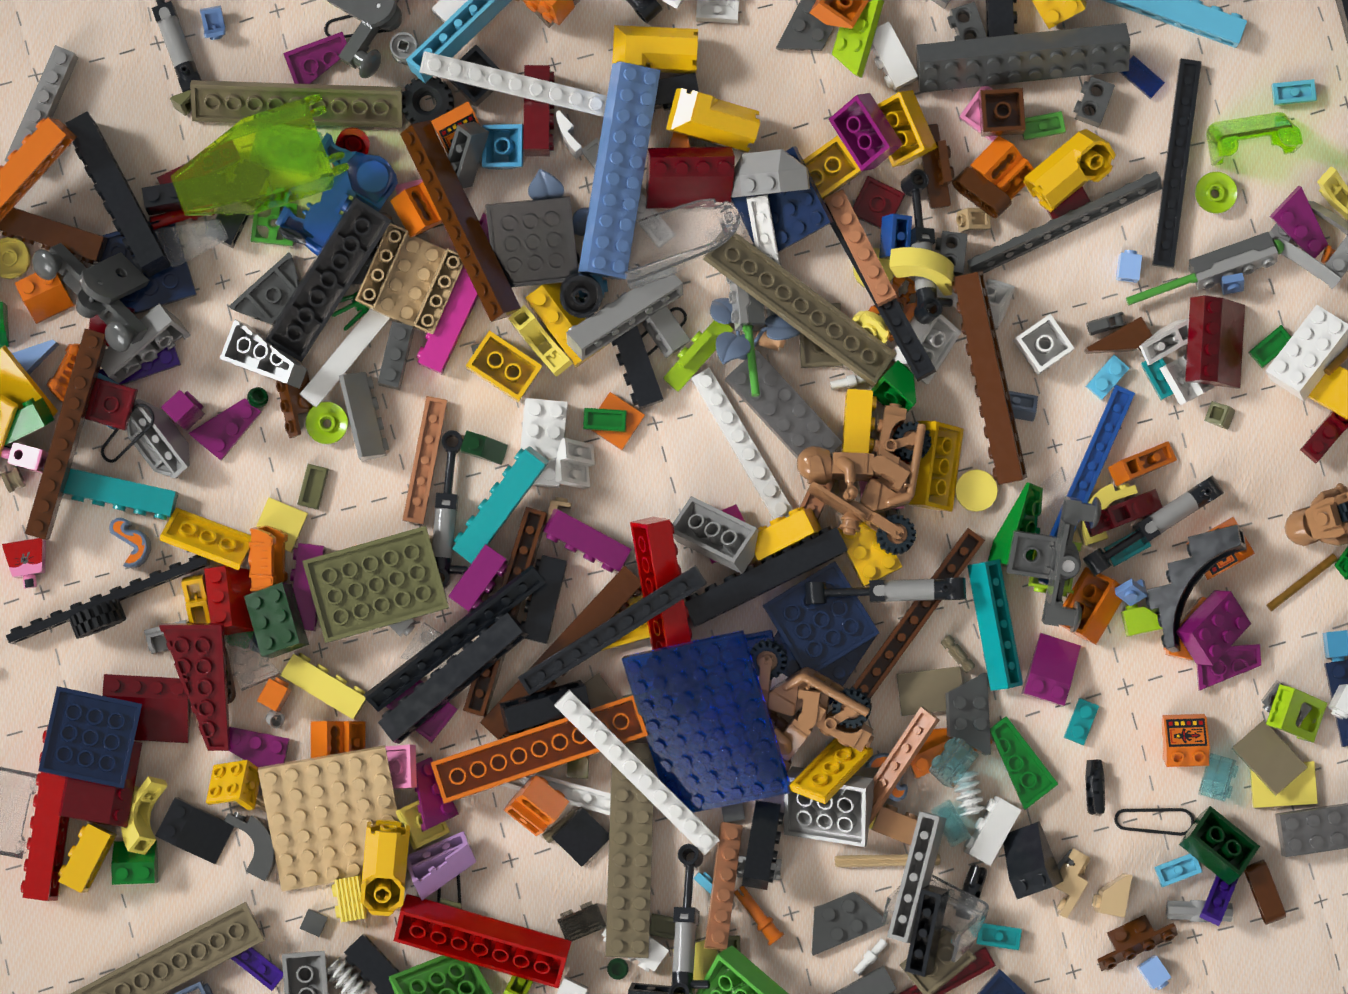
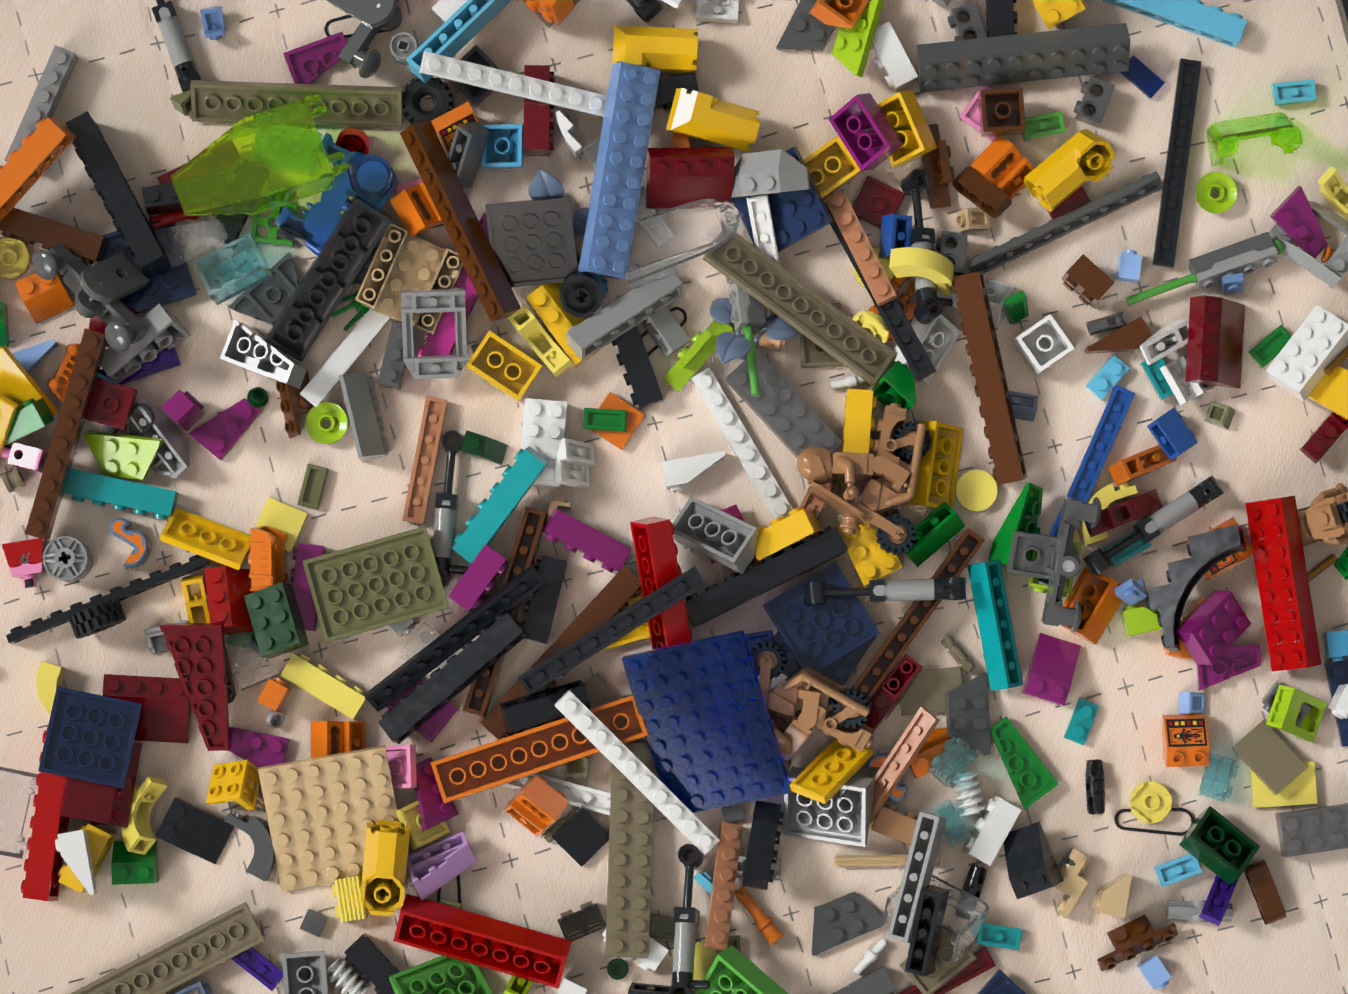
none -> light yellow arch [36,661,65,715]
none -> light grey wheel [43,536,93,583]
none -> white slope [55,829,97,894]
none -> lime wing [84,431,163,480]
none -> clear light blue brick [194,232,273,305]
none -> light grey wedge [401,287,468,379]
none -> white slope [662,451,725,491]
none -> dark red slope [858,654,922,734]
none -> green brick [904,501,965,568]
none -> green tile [1003,290,1029,324]
none -> reddish brown brick [1061,254,1115,307]
none -> light yellow tile [1129,781,1172,824]
none -> blue brick [1147,408,1198,461]
none -> light blue slope [1179,692,1205,714]
none -> red brick [1245,496,1322,672]

